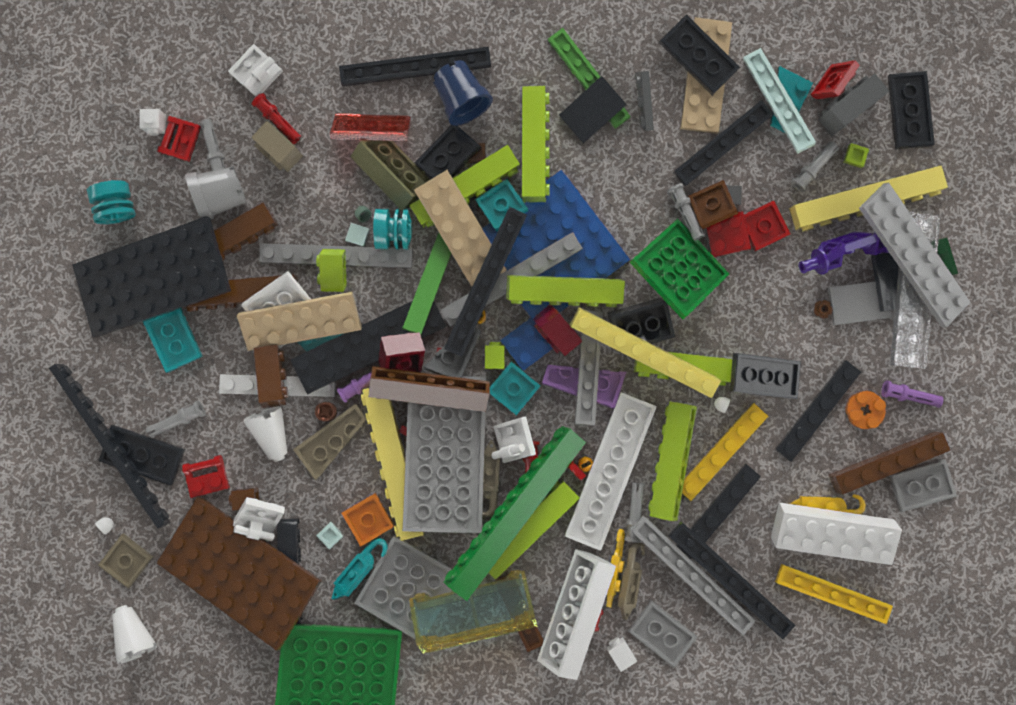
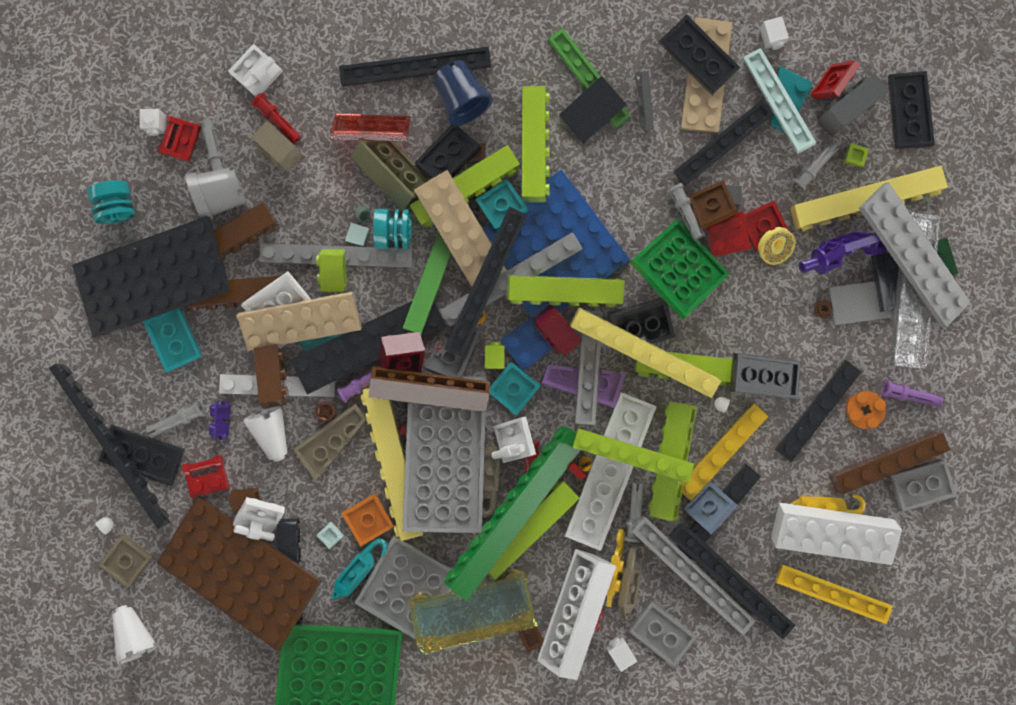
none -> dark purple hinge [208,401,231,440]
none -> lime brick [572,428,694,483]
none -> sand blue plate [684,481,738,534]
none -> tile [758,227,796,265]
none -> white brick [760,16,789,50]

